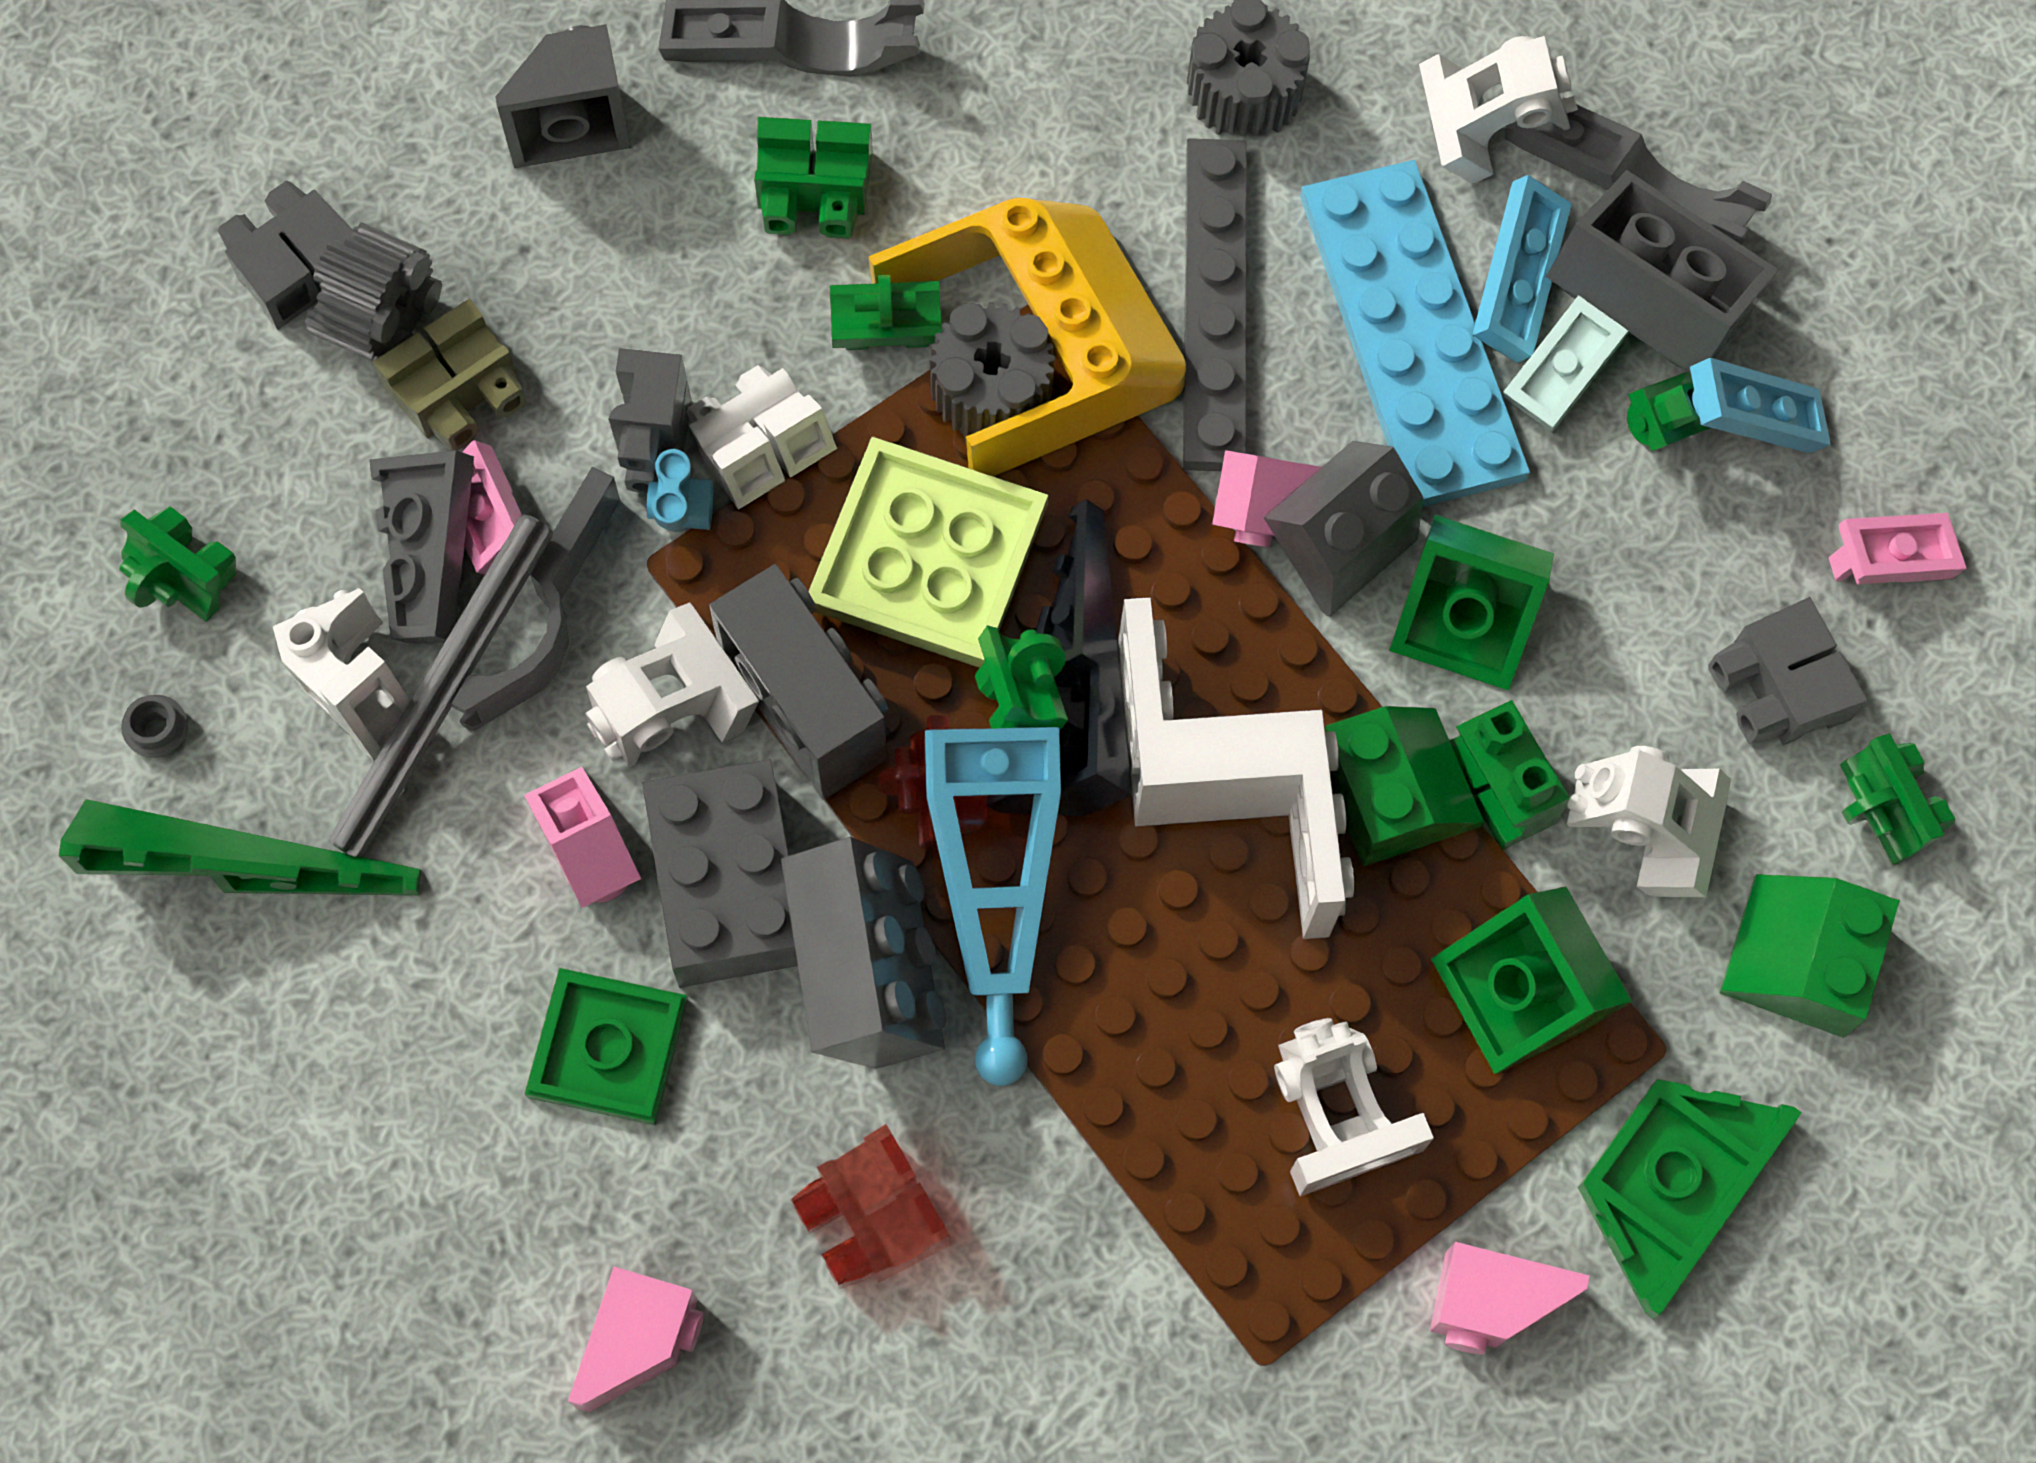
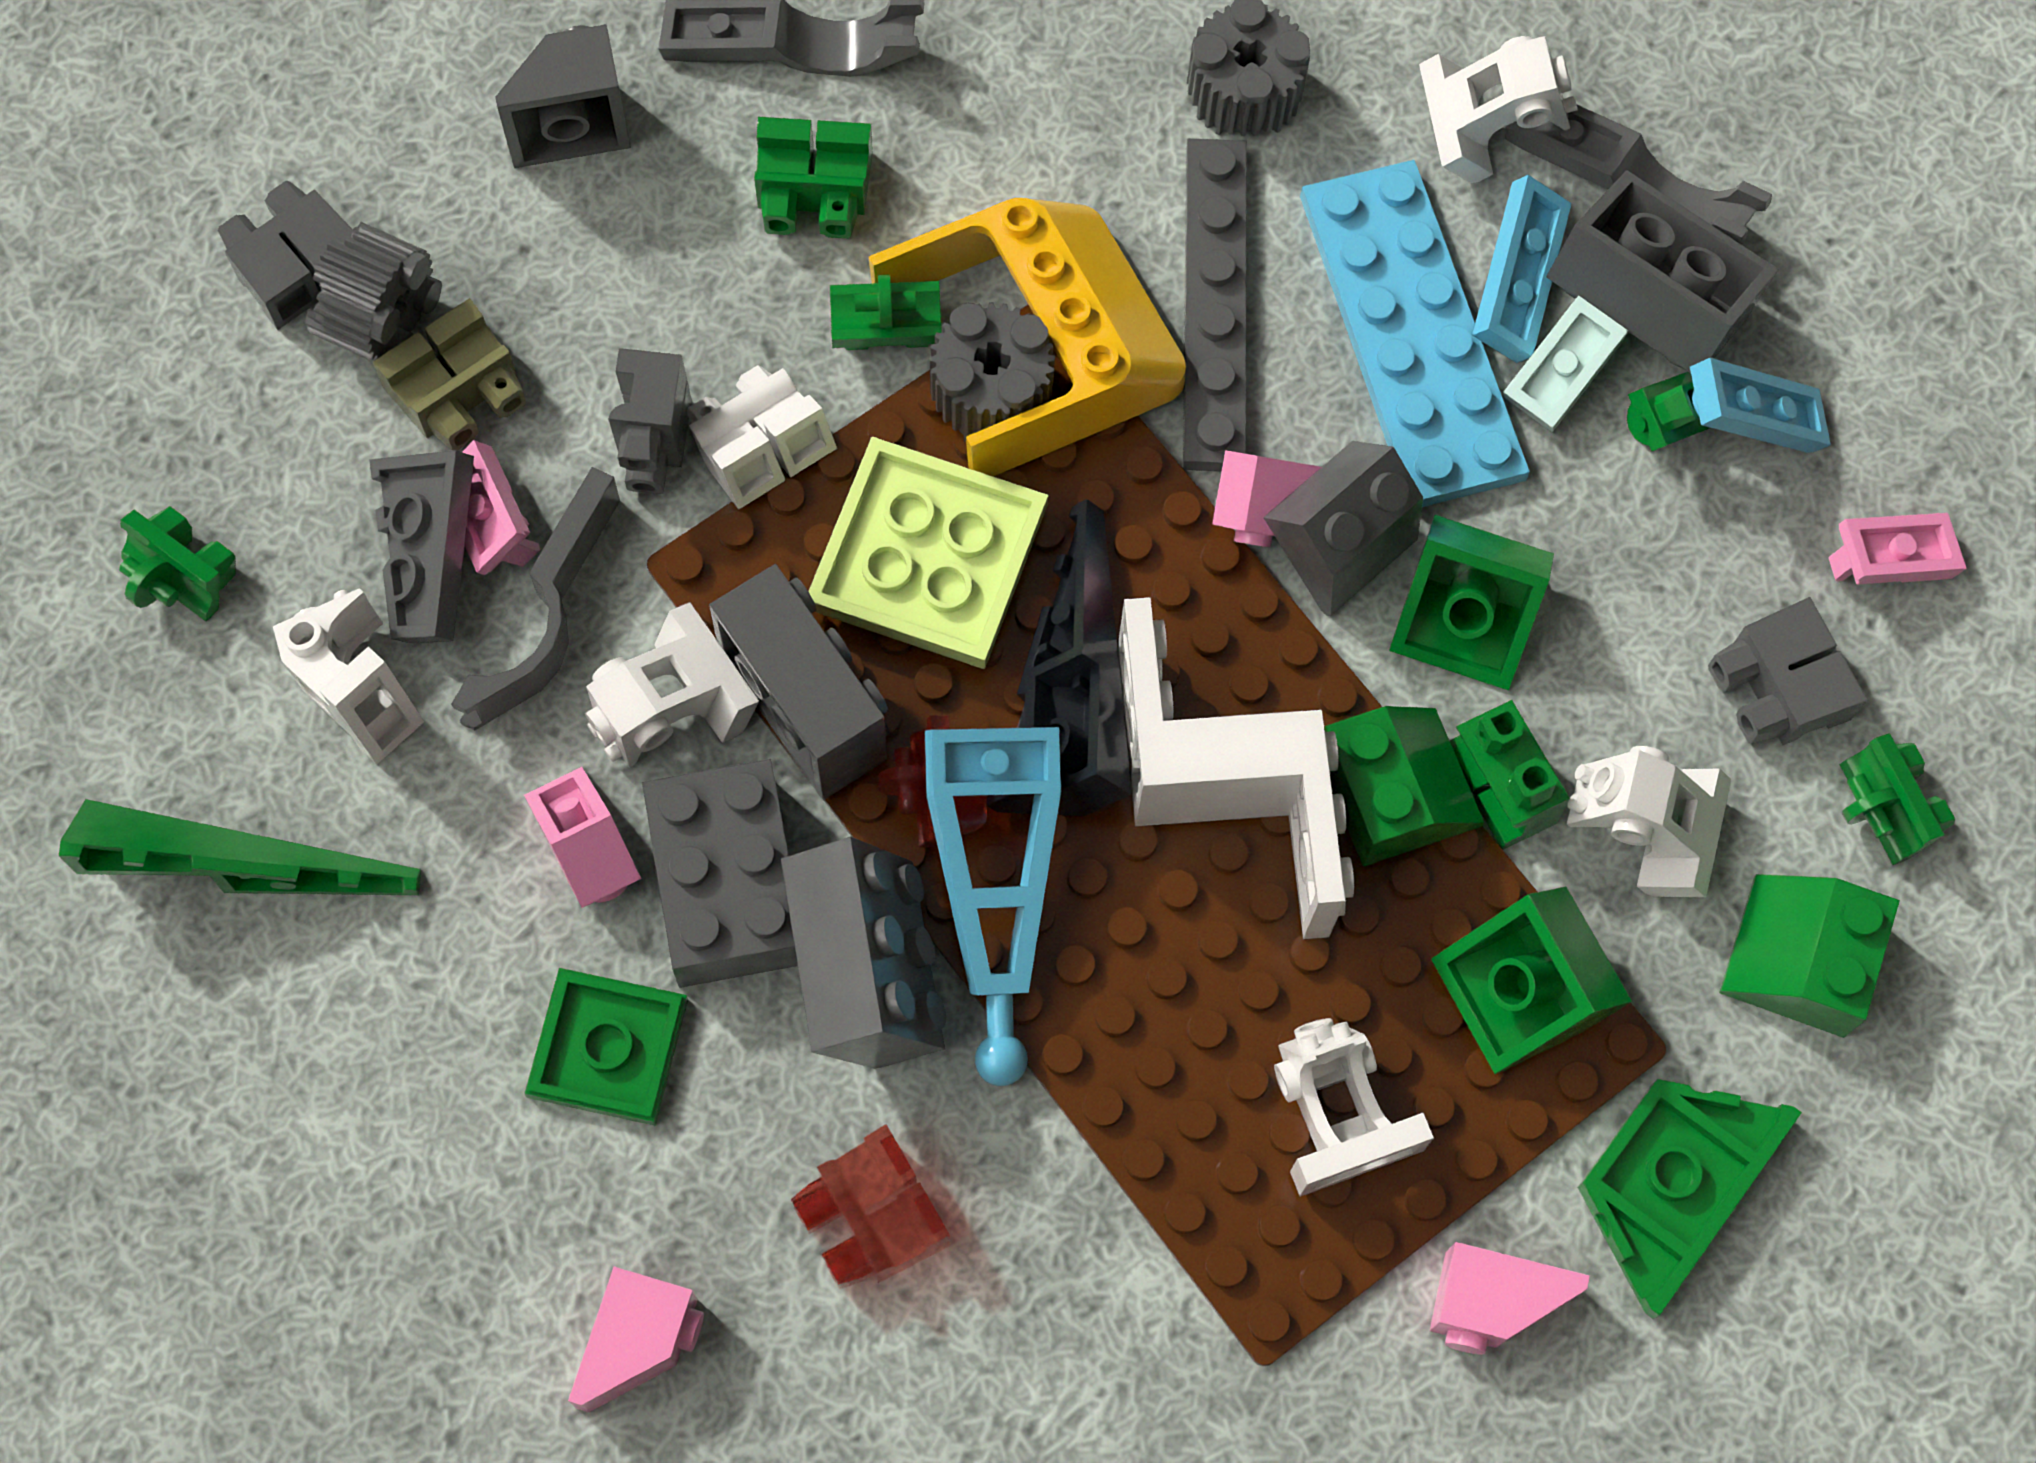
dark grey plate [121,695,188,758] -> none
dark grey axle [330,515,553,857] -> none
medium azure plate [647,449,714,532] -> none
green hips [975,625,1068,732] -> none

